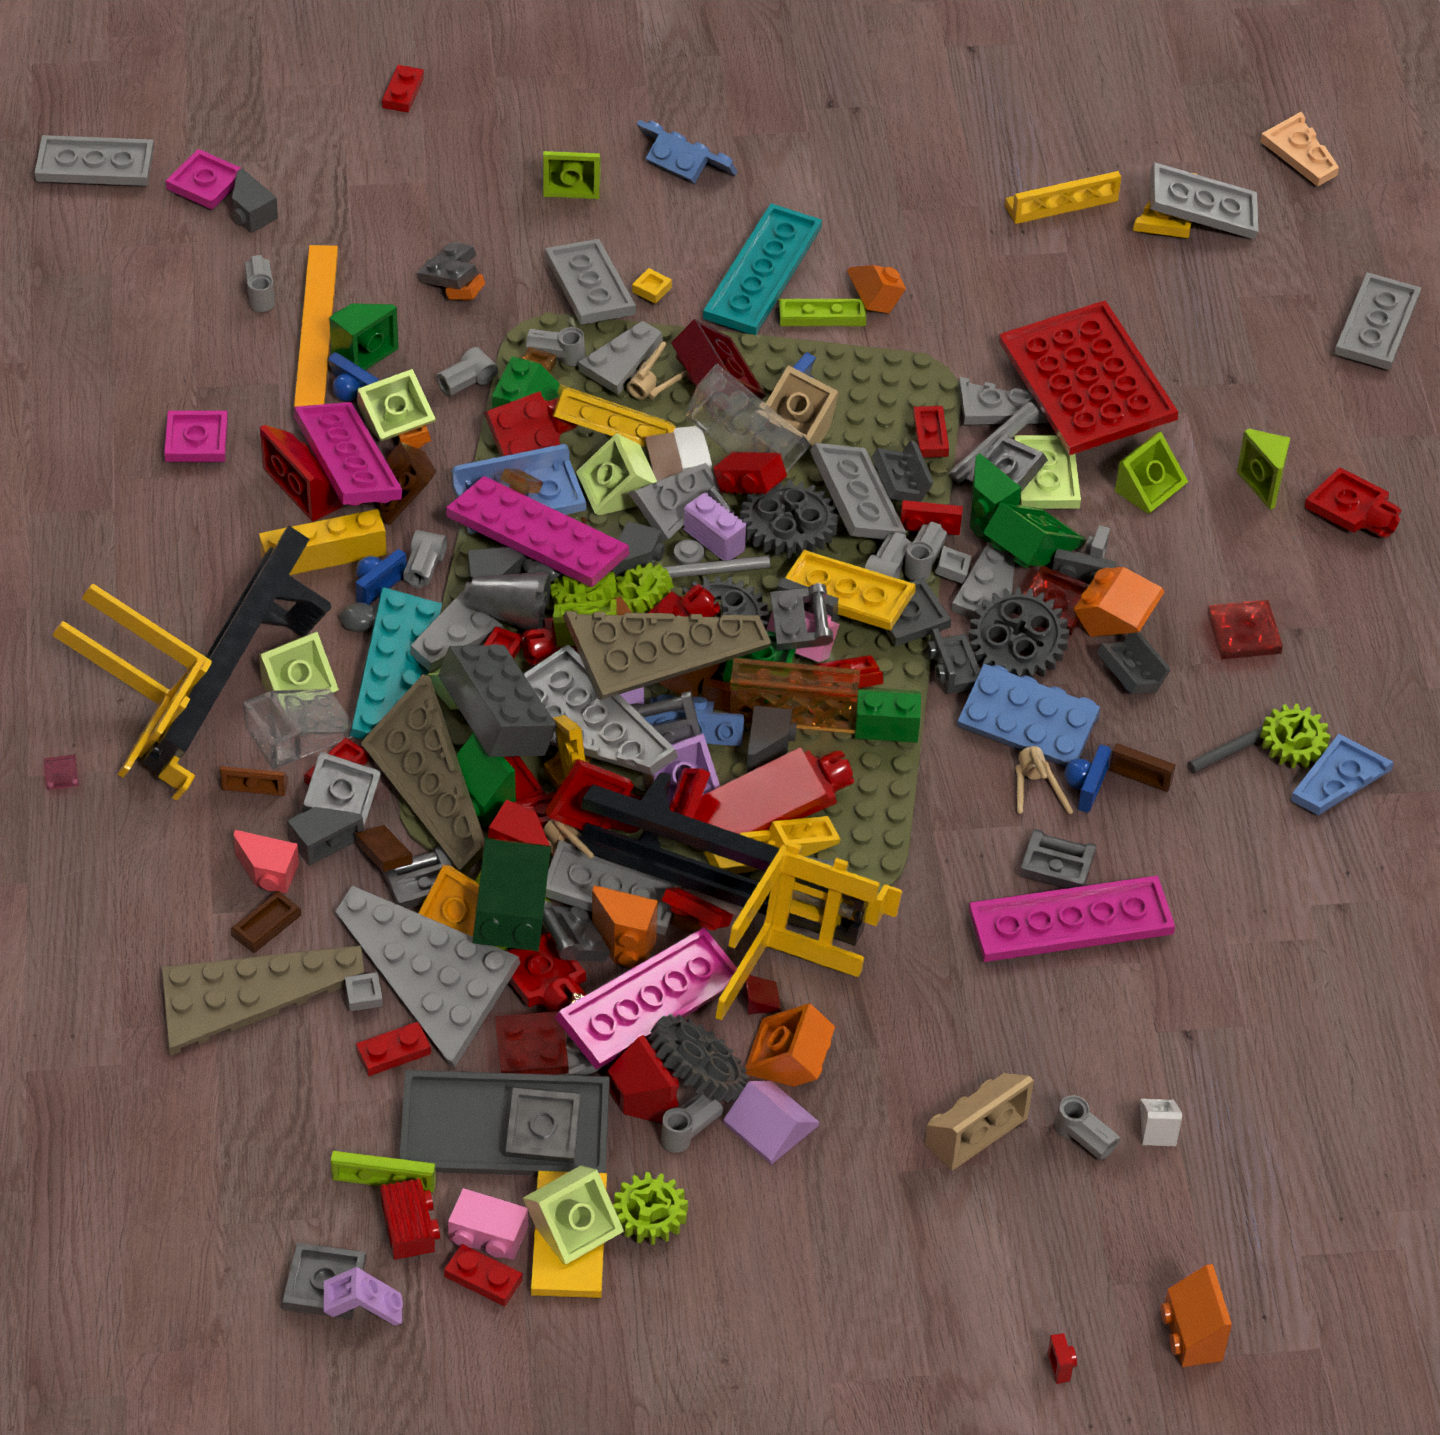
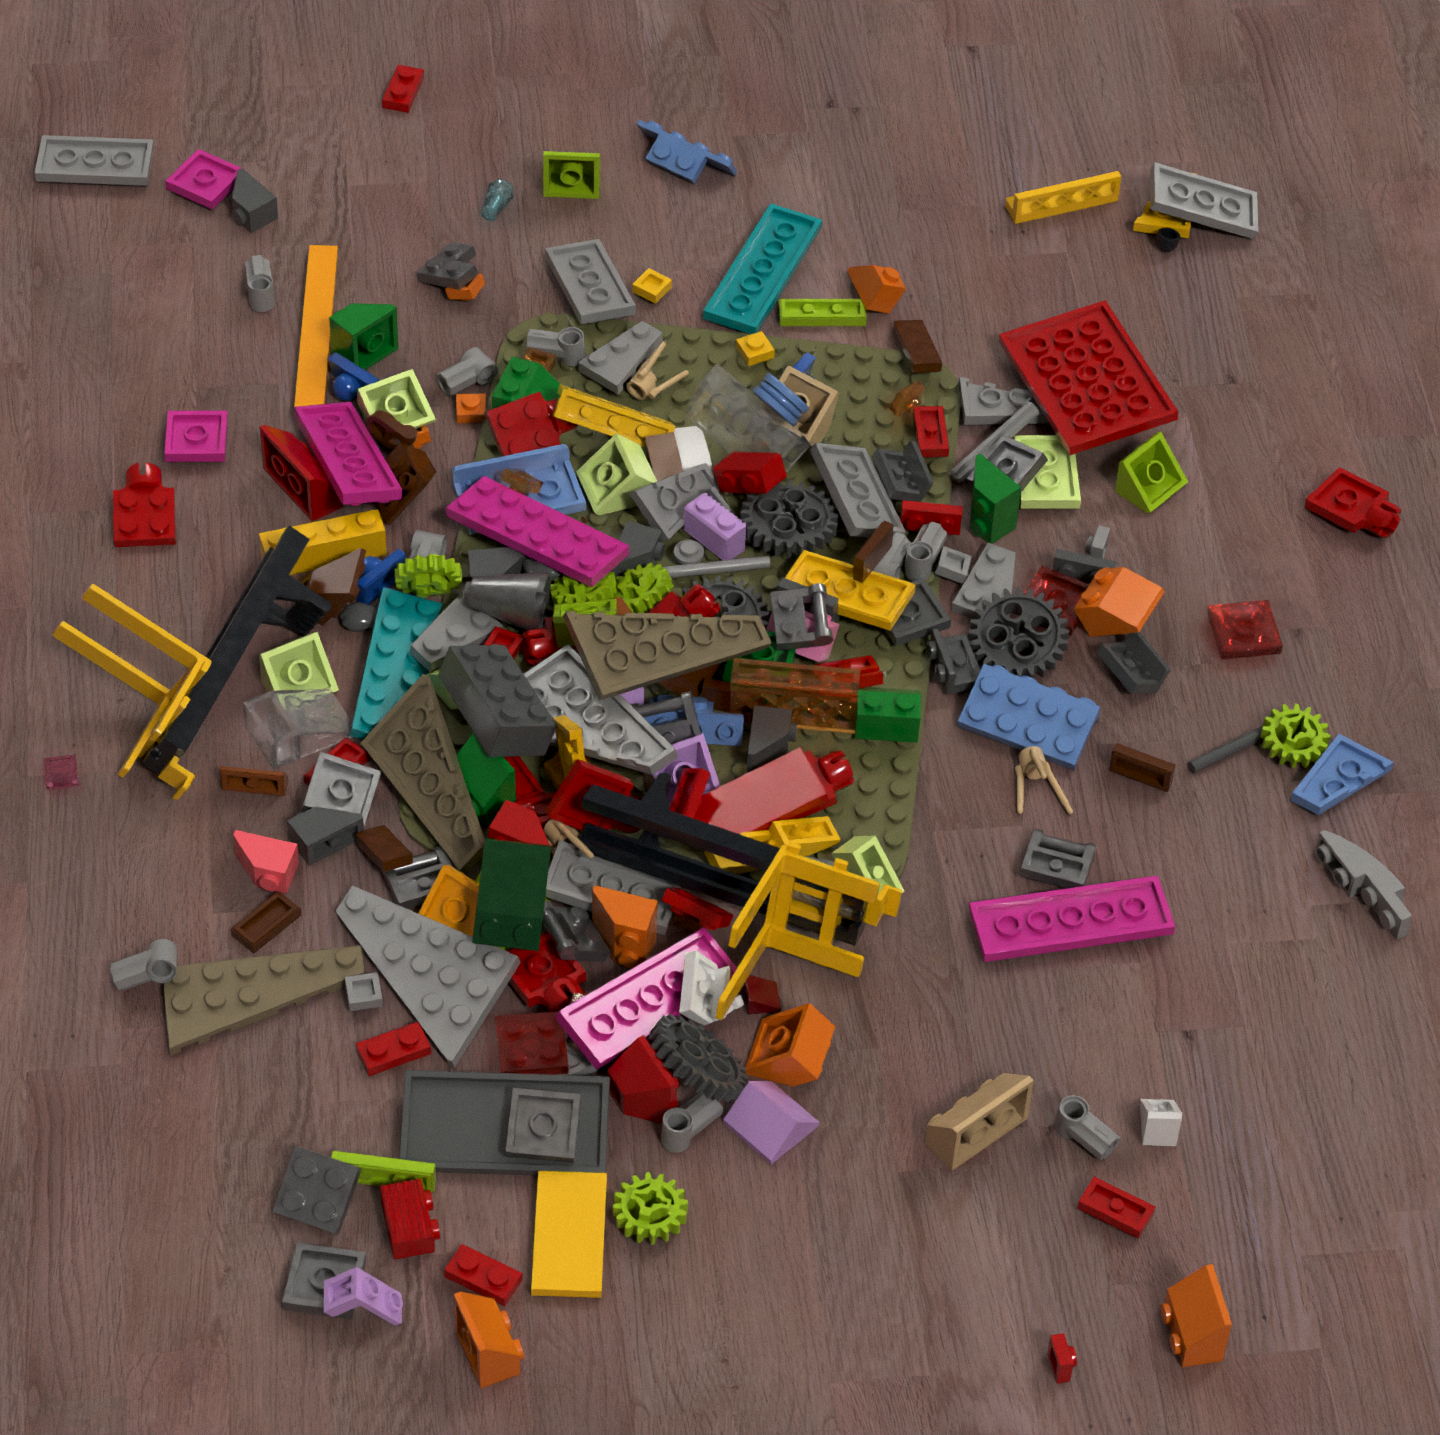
bright pink brick [448,1188,529,1260] -> none
yellowish green slope [523,1165,624,1264] -> none
dark red slope [671,319,766,410] -> none
green slope [983,502,1087,568] -> none
blue tile [1064,744,1111,813] -> none
lime slope [1236,429,1290,510] -> none
light nougat wing [1260,112,1339,187] -> none
light grey plate [1335,272,1421,370] -> none
none -> light grey piece [110,939,178,991]
none -> red plate [113,462,176,547]
none -> flat silver plate [272,1146,362,1234]
none -> reddish brown slope [291,548,366,626]
none -> reddish brown plate [366,410,417,451]
none -> lime gear [395,554,462,598]
none -> orange slope [454,1291,524,1388]
none -> orange plate [456,393,486,423]
none -> clear light blue cone [480,178,514,221]
none -> white slope [679,950,744,1025]
none -> yellow plate [736,331,775,366]
none -> medium blue head [752,373,809,427]
none -> yellowish green slope [832,836,904,894]
none -> reddish brown tile [853,521,894,583]
none -> clear orange plate [889,380,926,417]
none -> reddish brown tile [893,320,942,373]
none -> red plate [1077,1176,1156,1239]
none -> black hinge [1156,228,1180,252]
none -> light grey slope [1315,830,1412,940]

